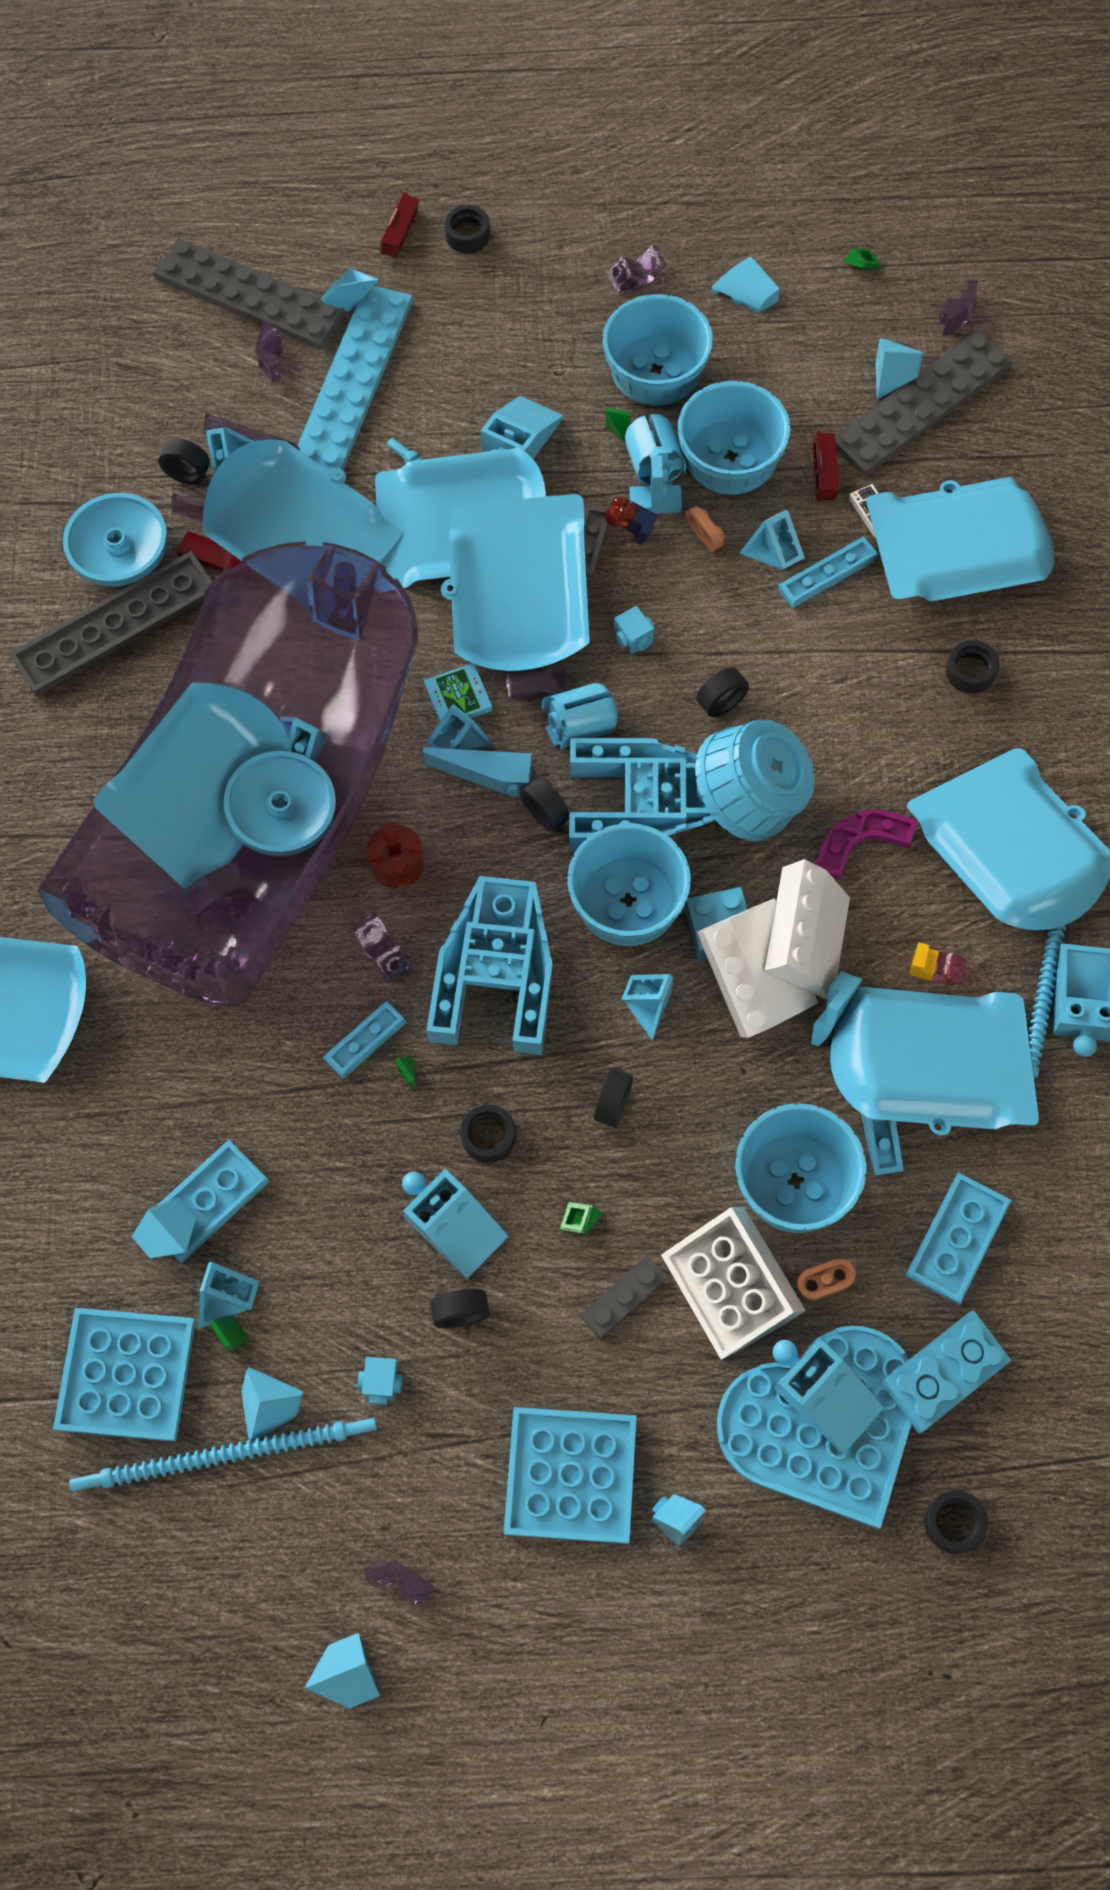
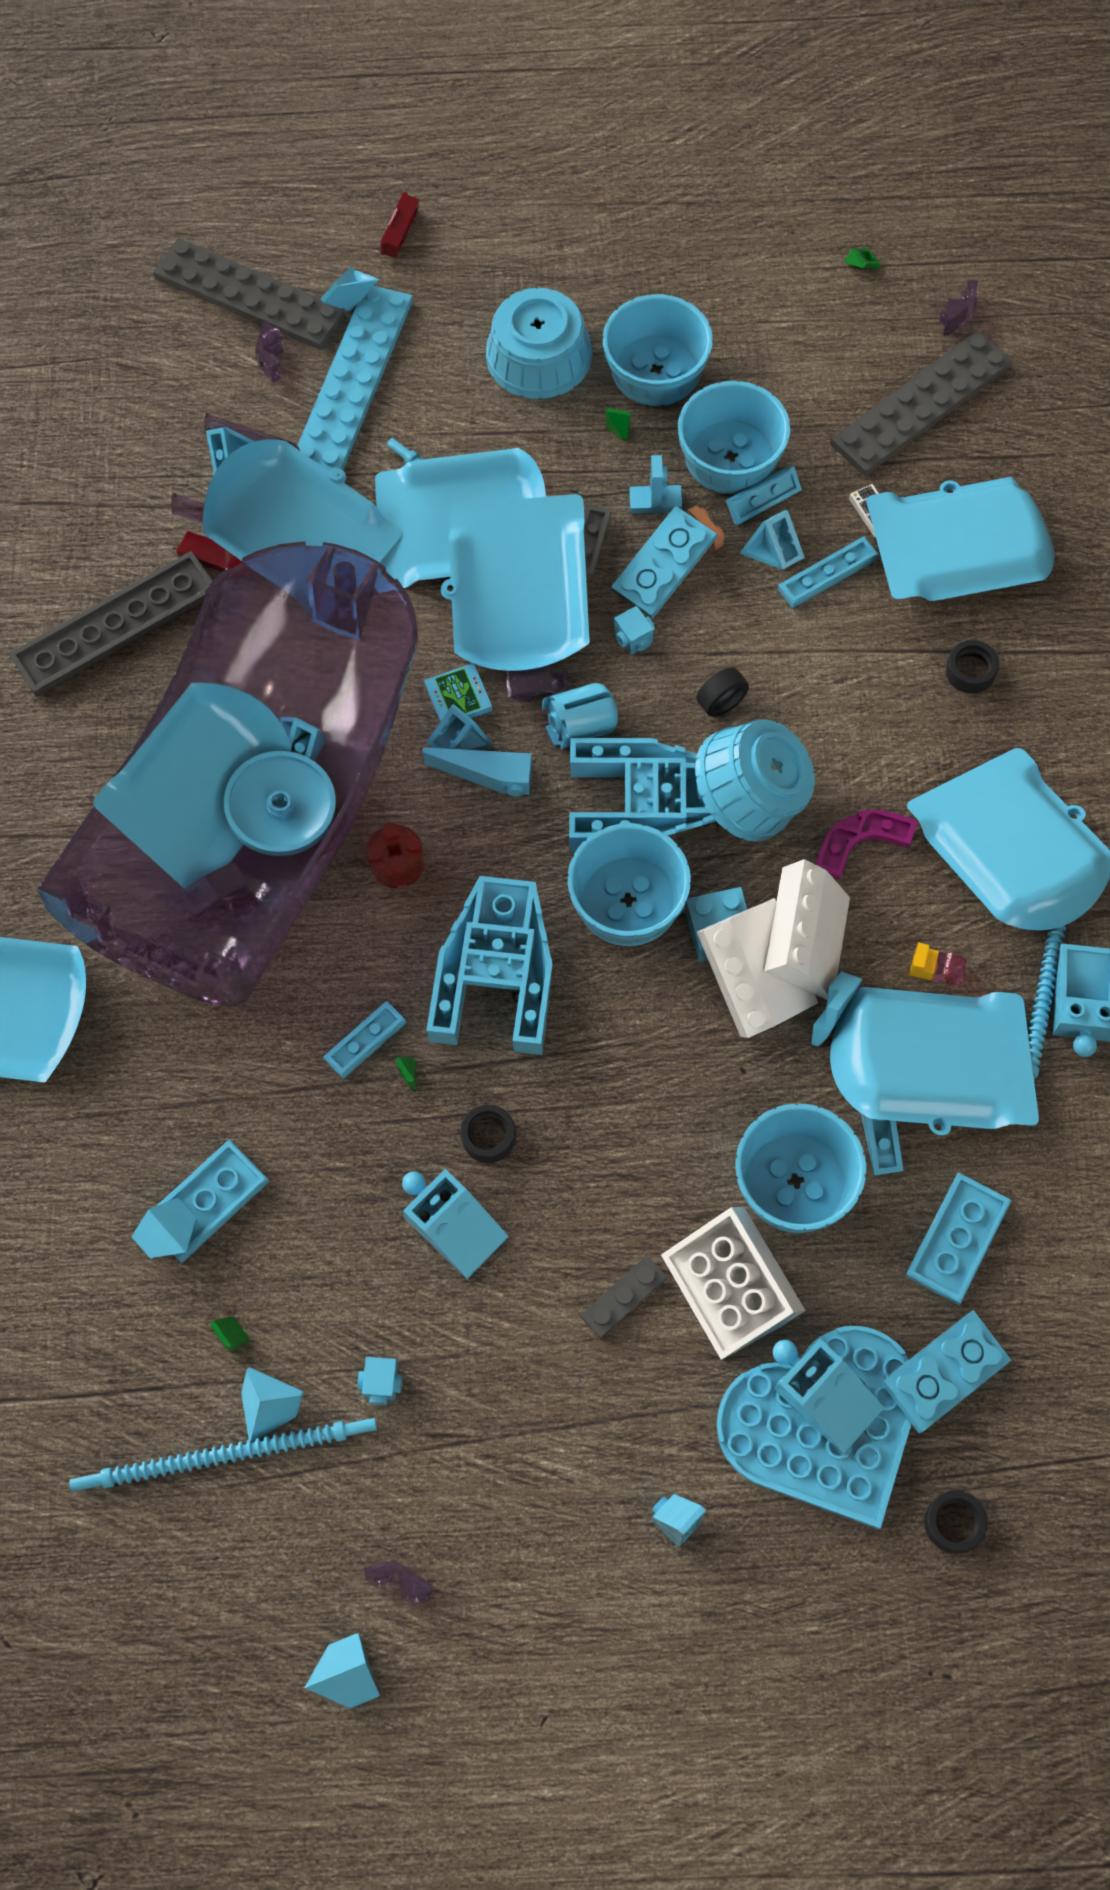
medium azure plate [53,1308,196,1442] -> none
medium azure dish [63,493,168,587] -> none
black tyre [158,438,210,485] -> none
medium azure slope [199,1262,260,1329] -> none
clear purple slope [352,913,411,982] -> none
black tyre [430,1289,490,1329] -> none
black tyre [444,205,491,253] -> none
medium azure slope [481,396,563,460] -> none
medium azure plate [504,1407,636,1544] -> none
black tyre [520,778,570,831] -> none
green slope [560,1202,602,1235] -> none
black tyre [594,1069,633,1127] -> none
leg [604,497,658,545] -> none
clear purple slope [607,245,667,292] -> none
medium azure slope [621,974,673,1041] -> none
medium azure cylinder [625,414,687,486] -> none
medium azure slope [712,256,780,313] -> none
nougat plate [797,1258,856,1301] -> none
dark red piece [812,430,840,502] -> none
medium azure slope [875,338,923,400] -> none
none -> medium azure piece [486,288,592,399]
none -> medium azure piece [611,506,717,619]
none -> medium azure tile [726,465,802,525]

